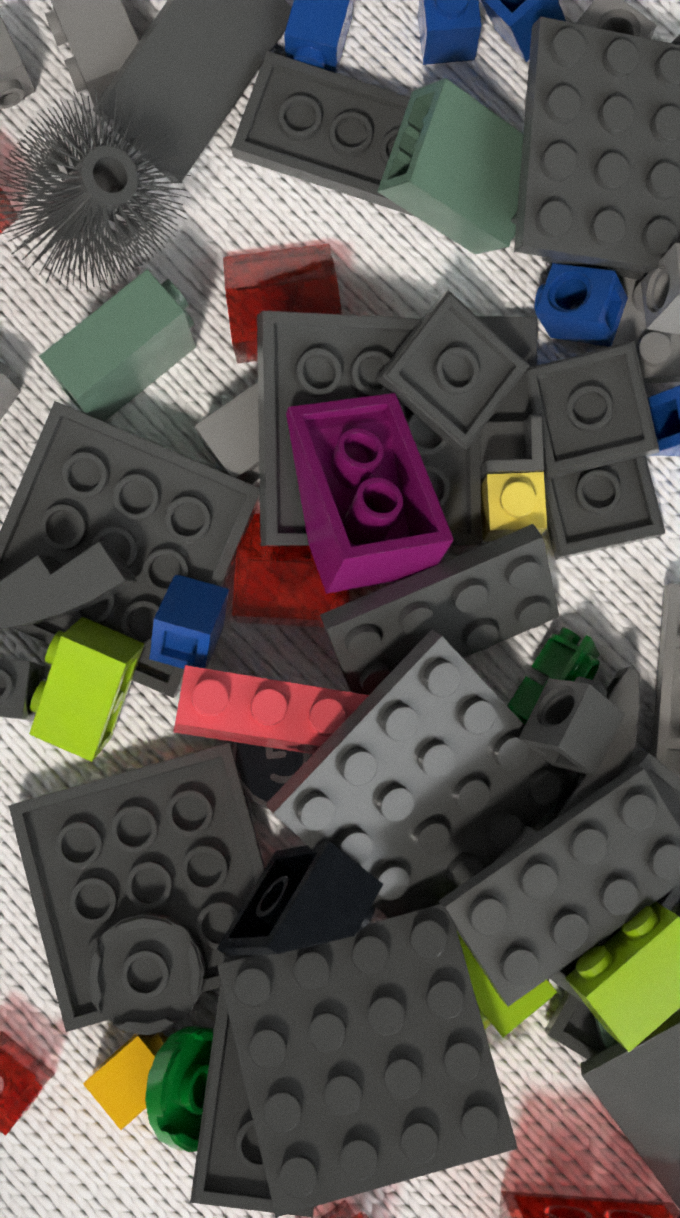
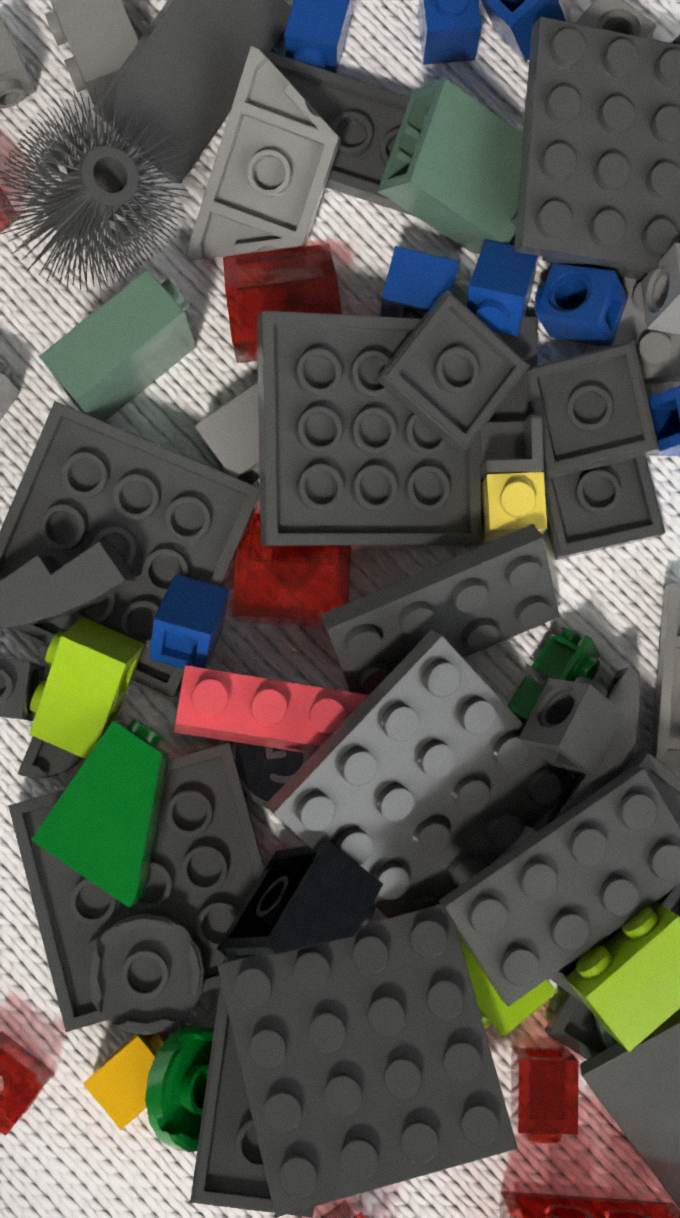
magenta slope [286,393,454,594] -> none
none -> dark grey tile [17,736,84,778]
none -> green slope [31,718,169,908]
none -> light grey wing [185,46,341,260]
none -> blue panel [380,246,460,318]
none -> blue brick [467,239,538,337]
none -> clear red brick [511,1047,578,1143]

